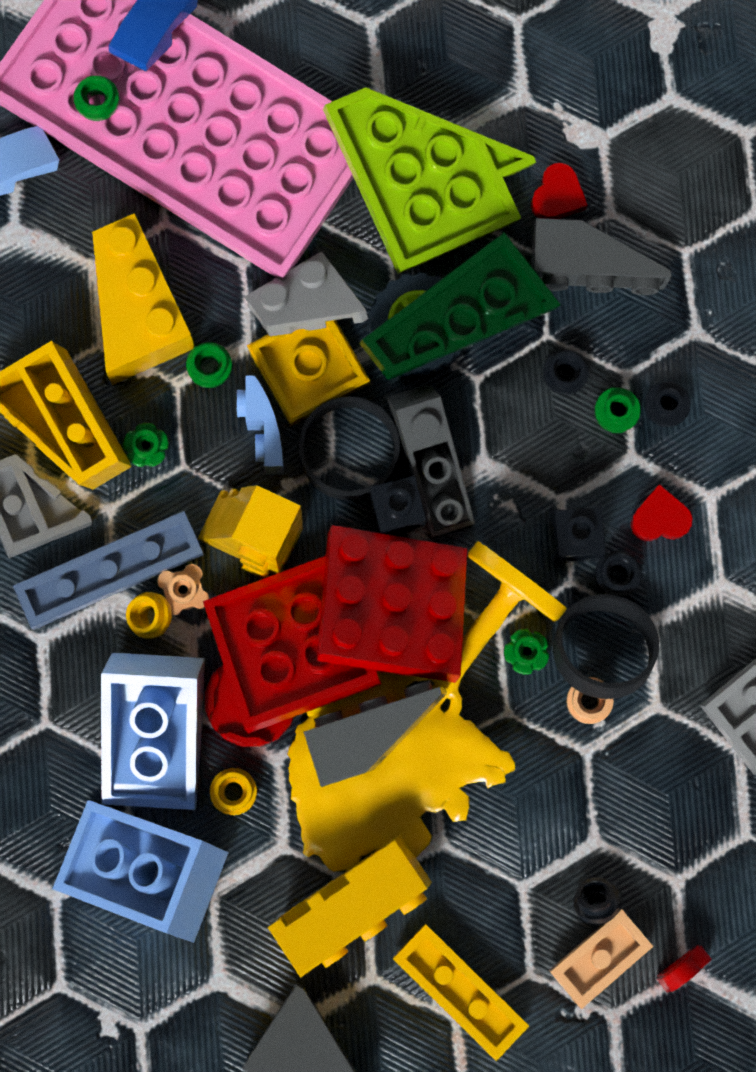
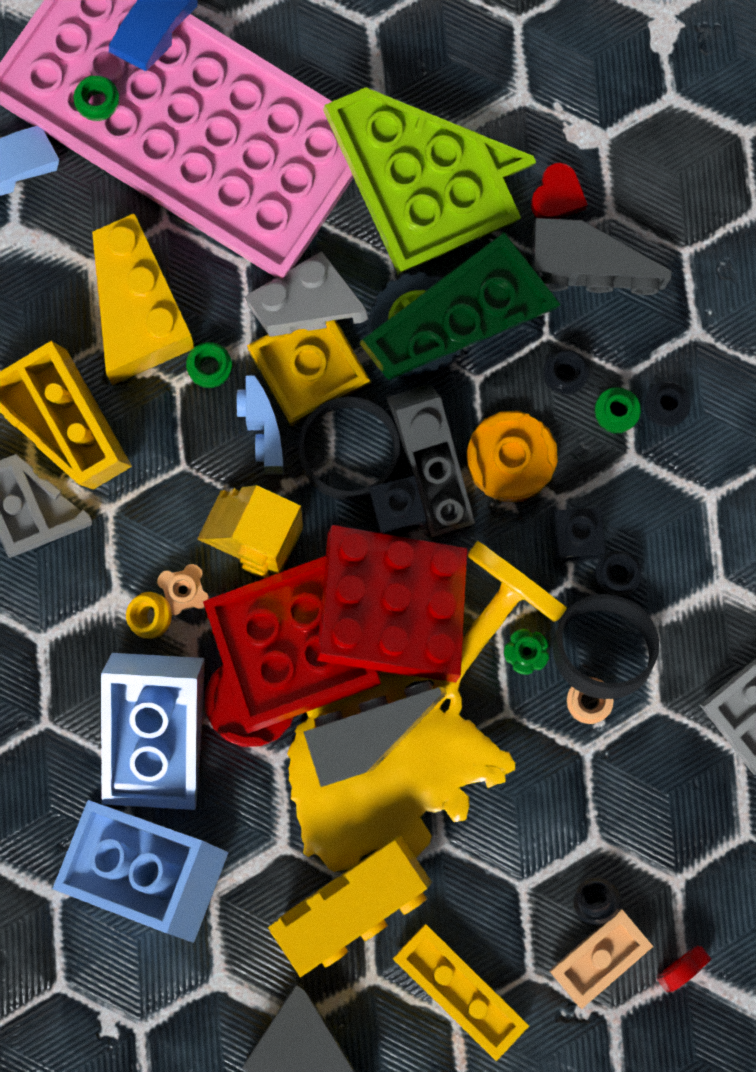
sand blue plate [13,511,204,630] -> none
green plate [123,423,169,467] -> none
yellow plate [210,768,257,815] -> none
red tile [630,484,693,542] -> none
none -> light orange tile [466,411,558,502]

